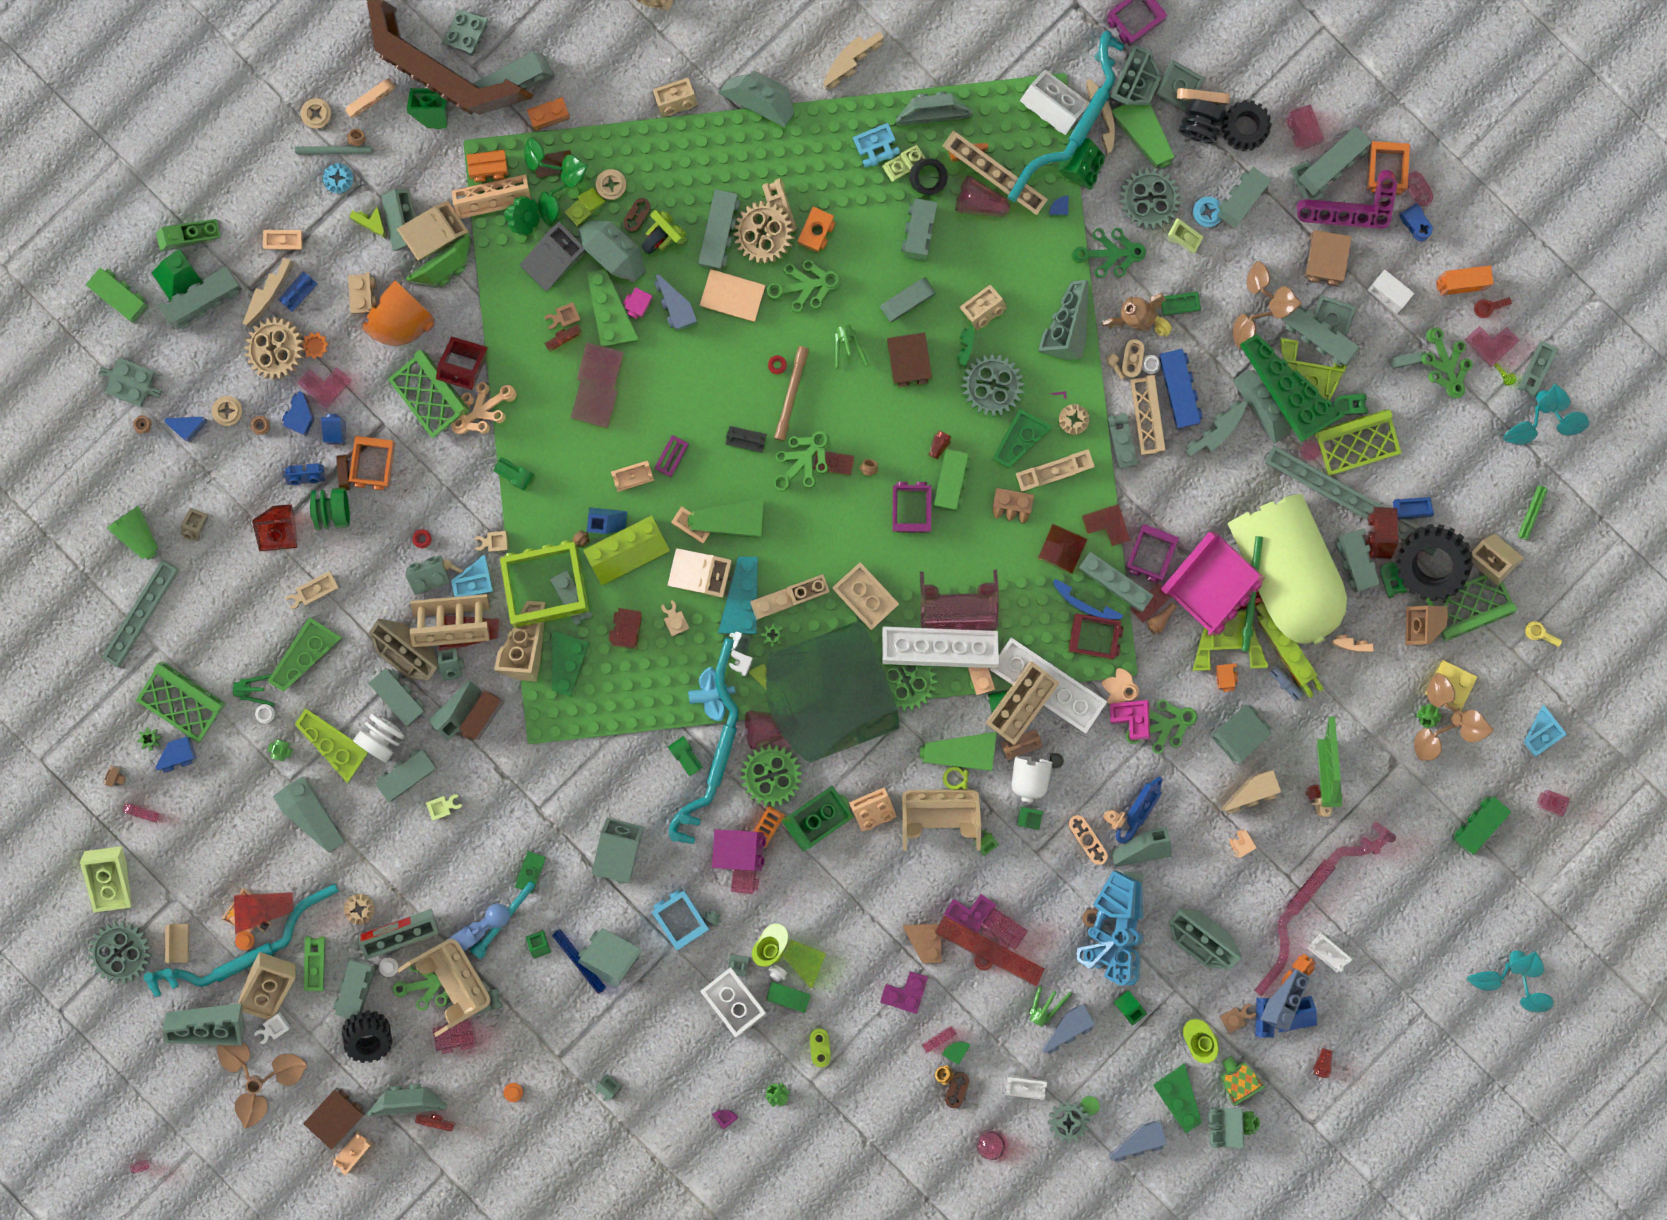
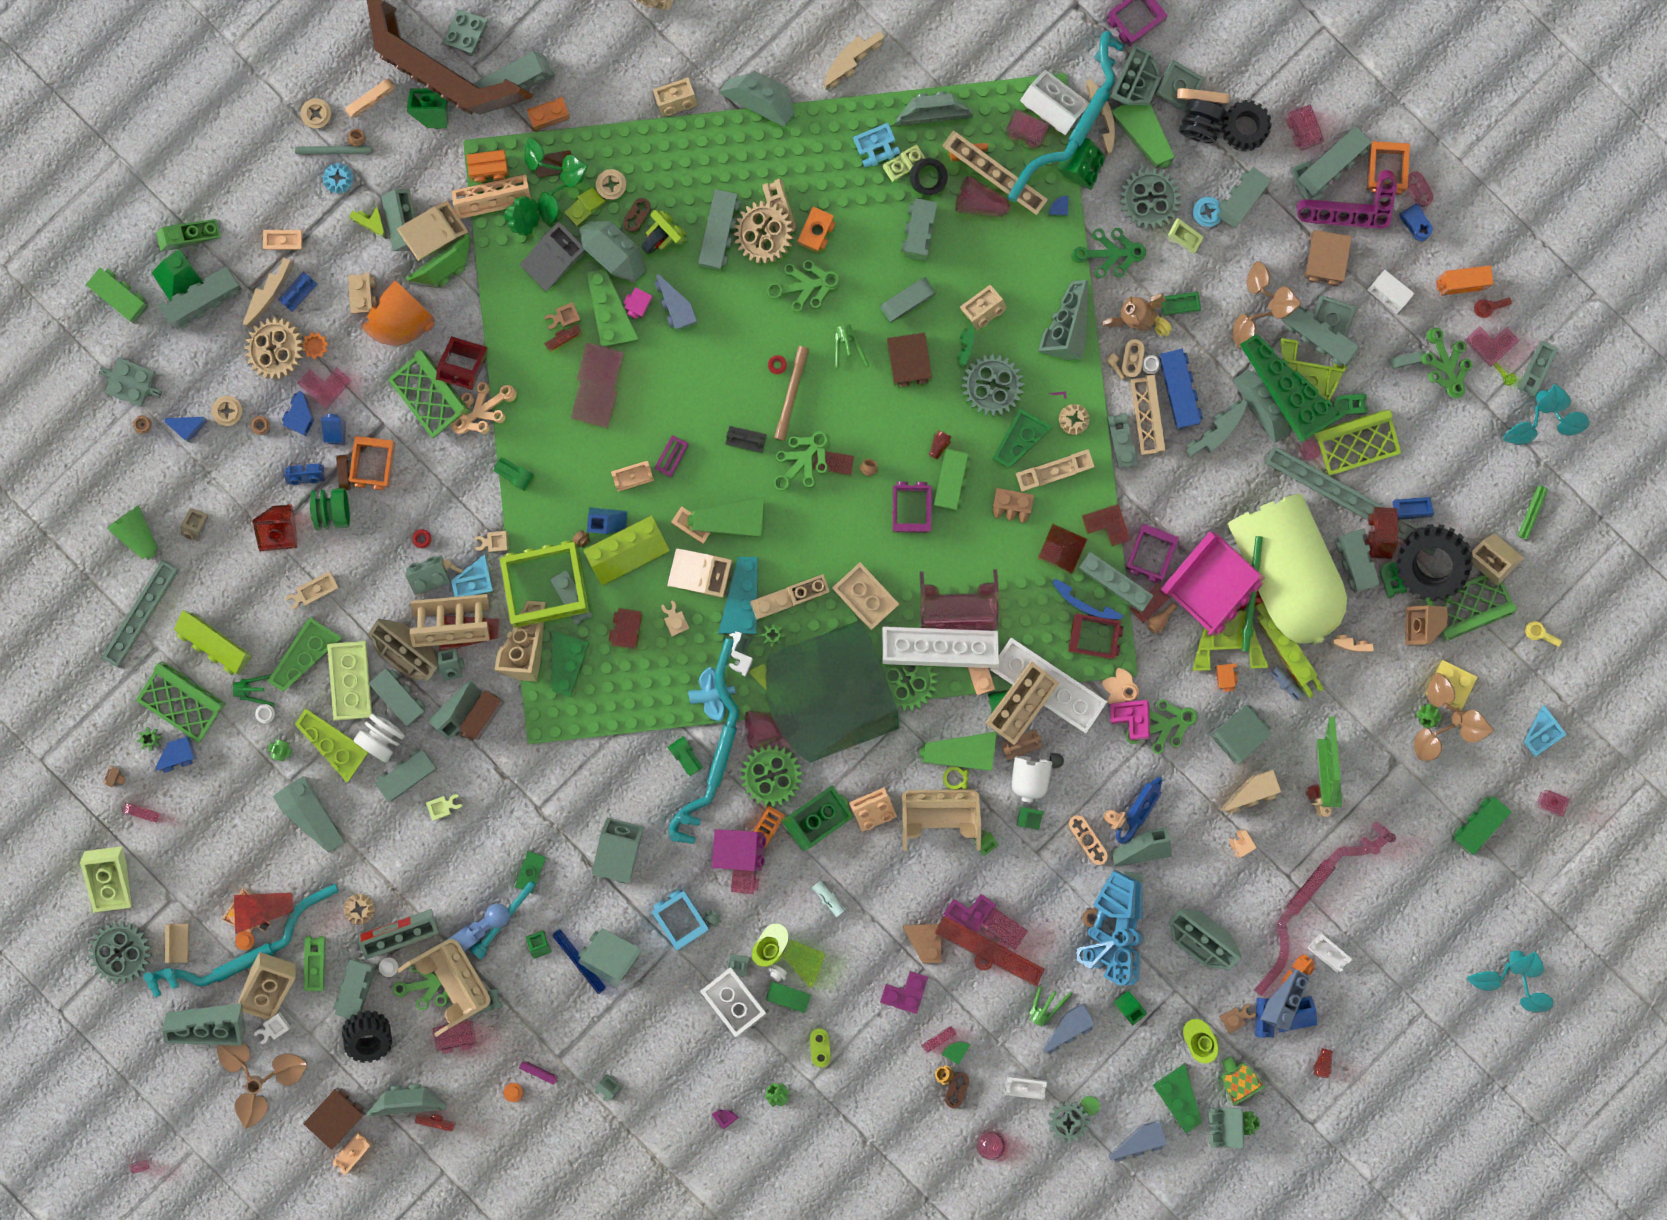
light nougat tile [700,269,765,322] -> none
none -> lime slope [173,610,252,675]
none -> yellowish green tile [327,641,372,721]
none -> magenta tile [519,1061,558,1085]
none -> light aqua pin [812,880,846,917]
none -> clear pink brick [1006,109,1050,149]

